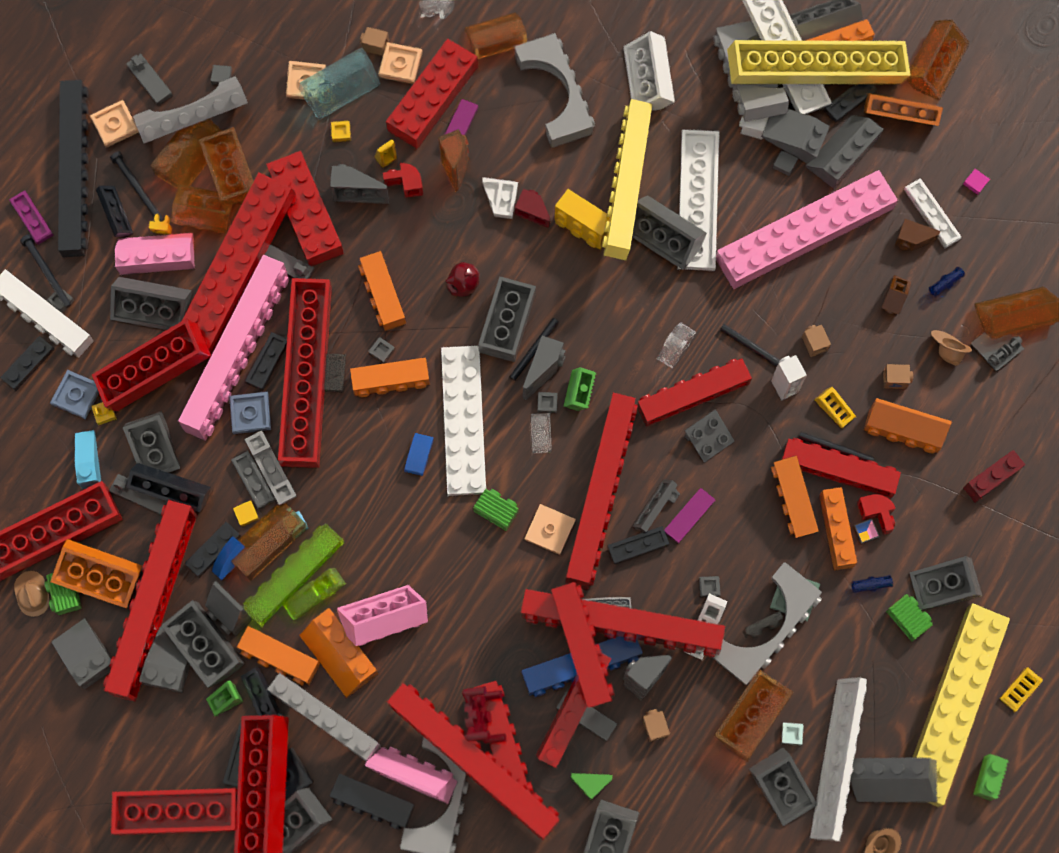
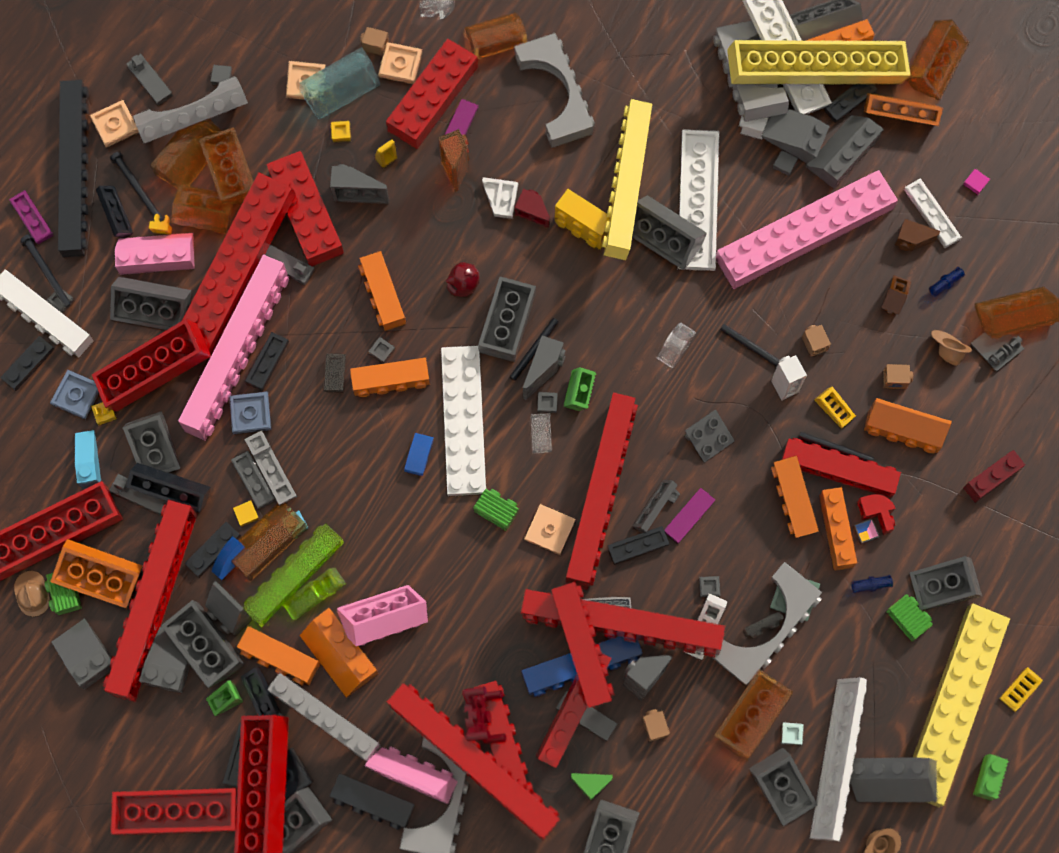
red brick [278,278,332,468] -> none
red brick [383,163,423,198] -> none
white slope [624,31,675,110] -> none
red brick [637,359,752,427] -> none

